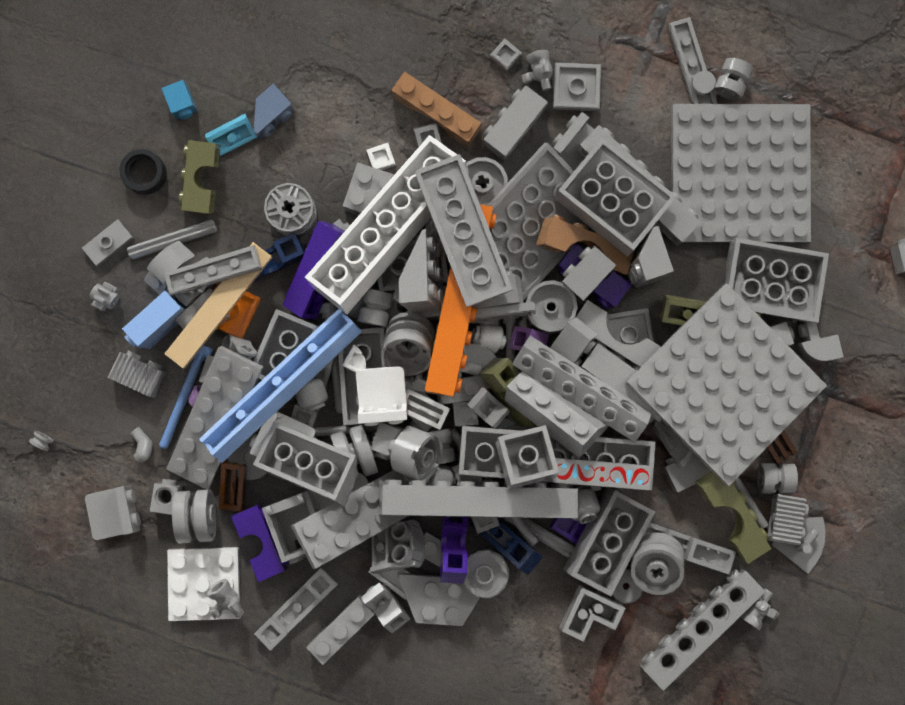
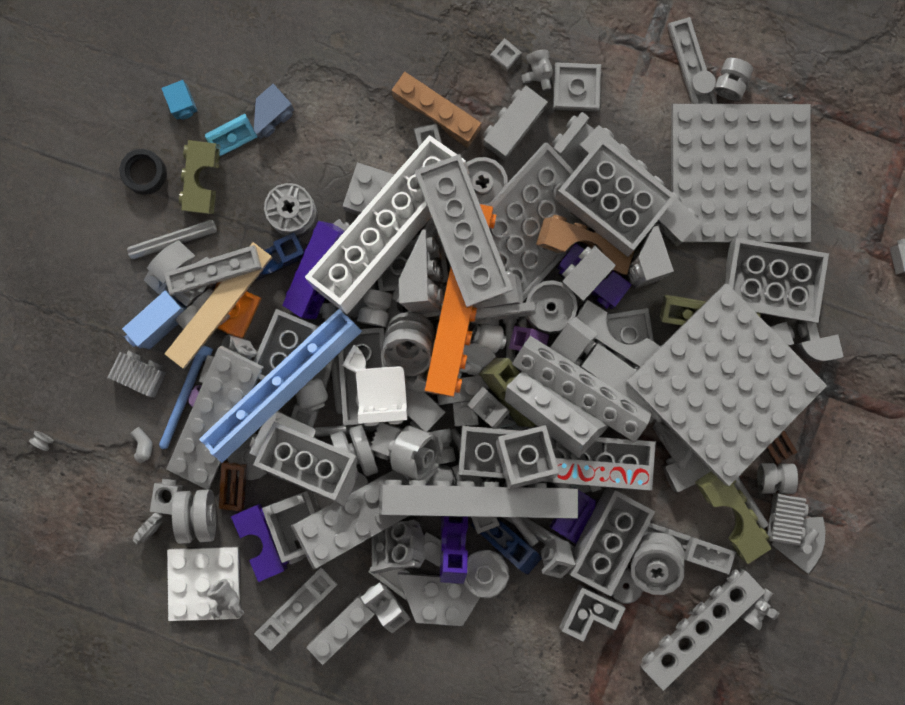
light grey plate [82,219,134,267] -> none
light grey bracket [85,485,141,540] -> none
light grey gear [89,282,119,311] -> none
white tile [367,143,396,170] -> none
white tile [406,389,450,430] -> none
light grey head [572,487,601,524] -> none
none -> light grey gear [133,513,163,545]
none -> light grey brick [540,538,575,578]

